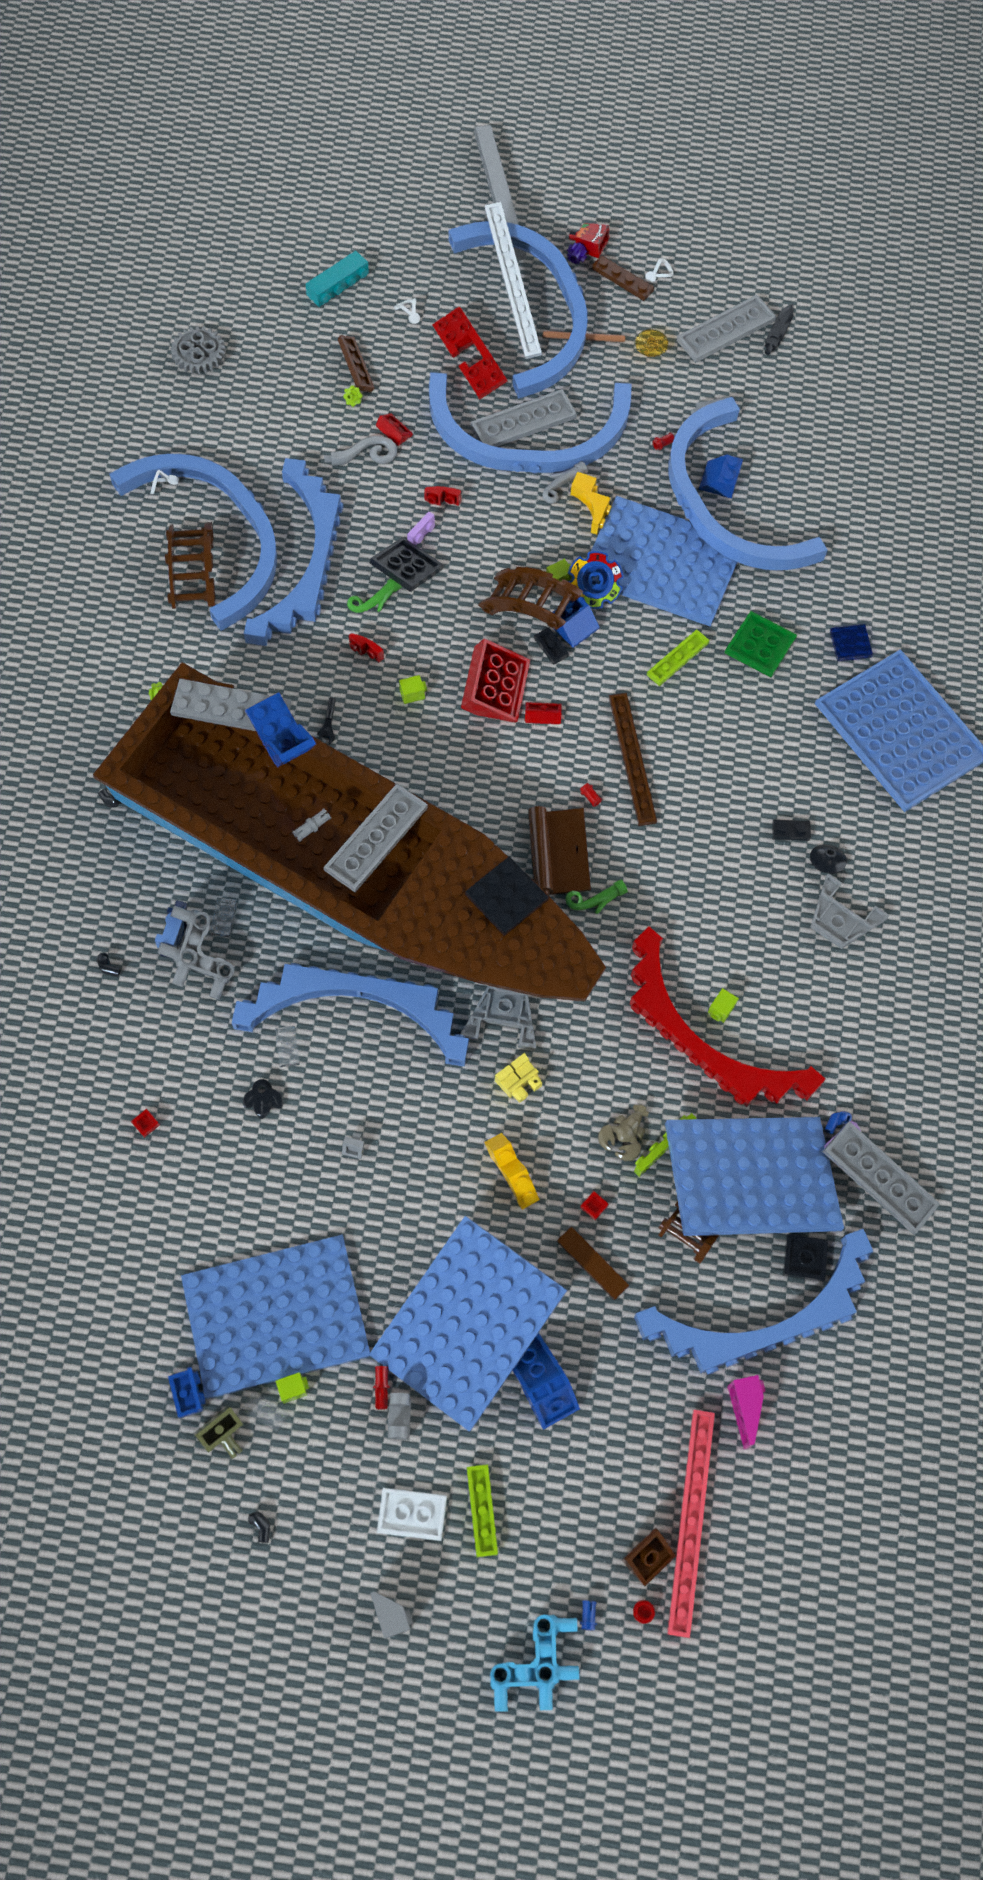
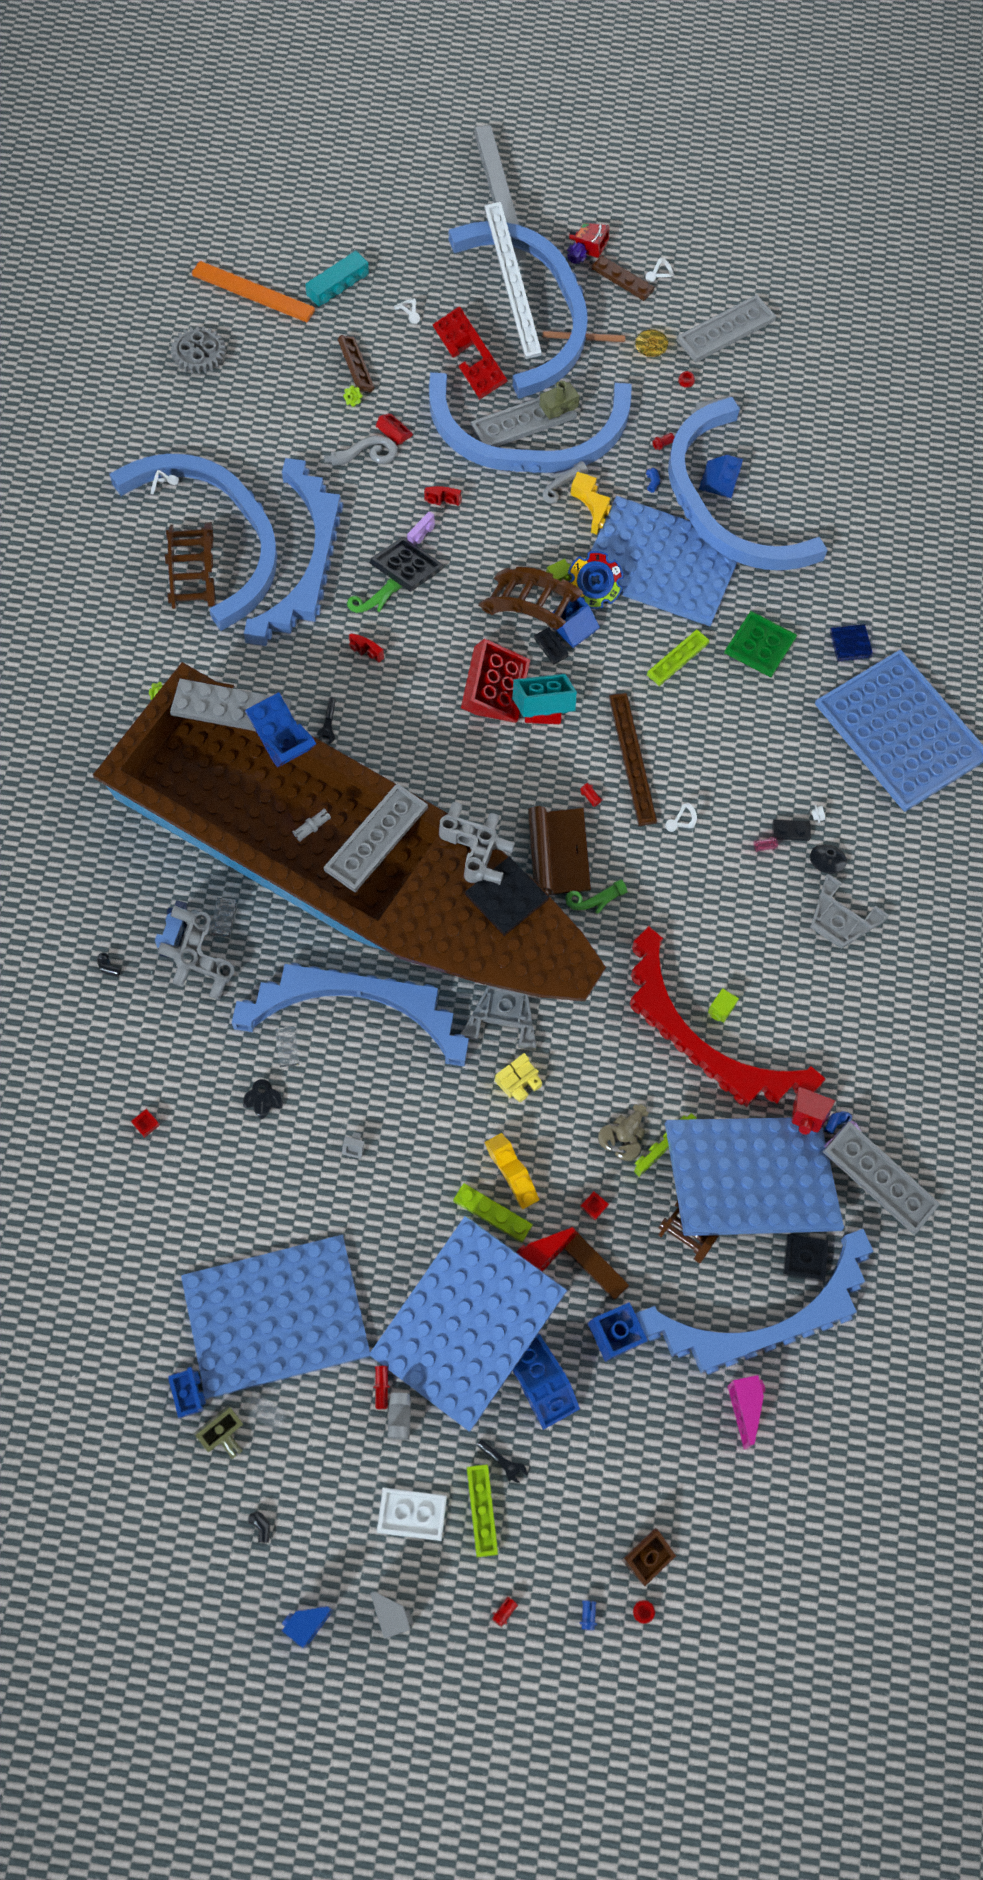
black arm [98,789,122,808] -> none
lime brick [276,1372,310,1404] -> none
lime brick [399,675,427,704] -> none
medium azure pin [490,1615,579,1712] -> none
coral plate [667,1410,715,1638] -> none
black piece [764,304,793,355] -> none
none -> orange tile [192,261,315,322]
none -> blue slope [282,1606,334,1648]
none -> light grey pin [439,802,515,885]
none -> lime plate [453,1183,533,1243]
none -> black piece [476,1439,528,1483]
none -> red pin [491,1596,518,1628]
none -> teal brick [513,674,577,717]
none -> red slope [516,1227,578,1272]
none -> olive brick [539,380,580,420]
none -> blue slope [587,1302,648,1362]
none -> blue arm [646,468,661,493]
none -> white piece [665,803,697,832]
none -> red plate [678,371,695,388]
none -> clear pink pin [753,836,778,852]
none -> red torso [792,1087,835,1135]
none -> white plate [812,805,825,823]

